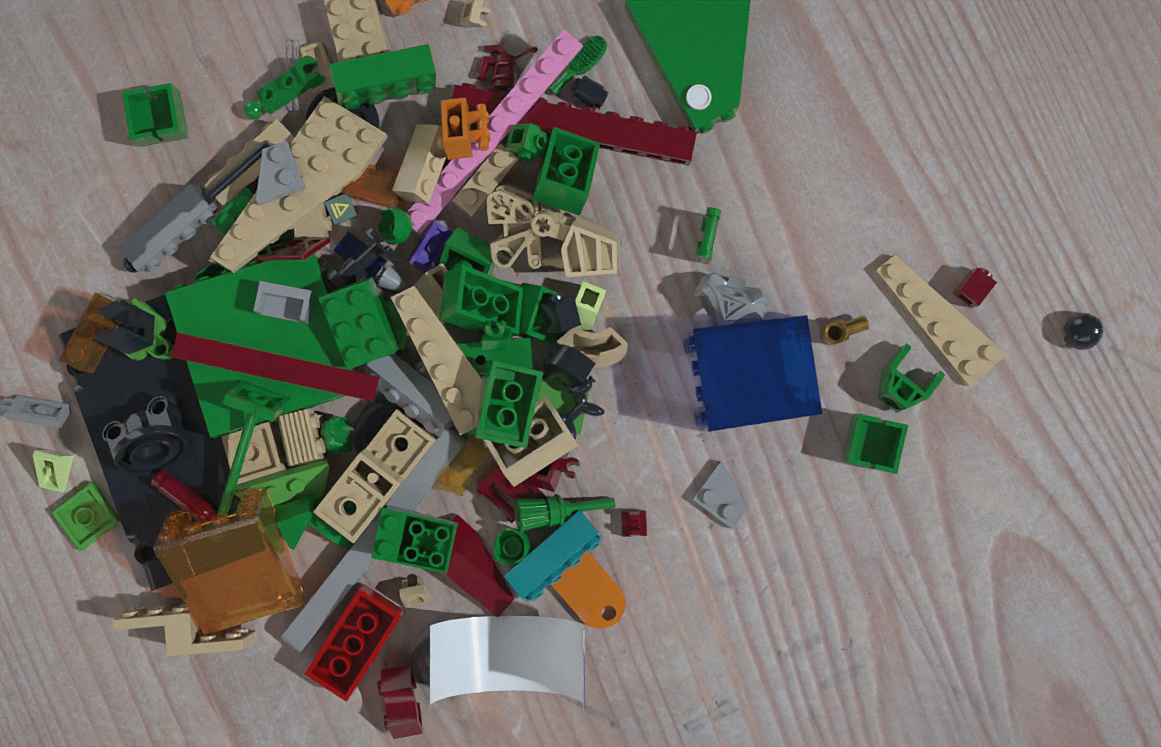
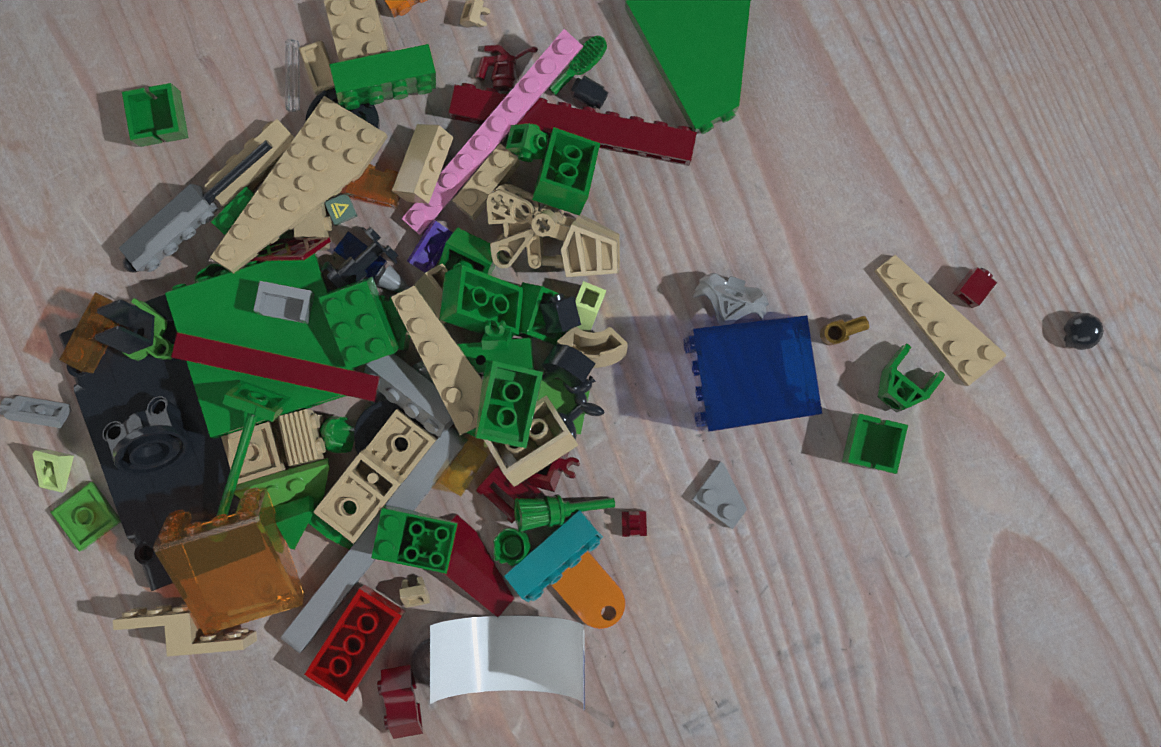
dark red axle [151,470,218,528] -> none
green plate [243,55,326,120] -> none
light grey wing [256,141,306,206] -> none
green hair [378,207,412,245] -> none
orange brick [441,98,491,160] -> none
white piece [686,85,711,110] -> none
green plate [695,207,721,264] -> none

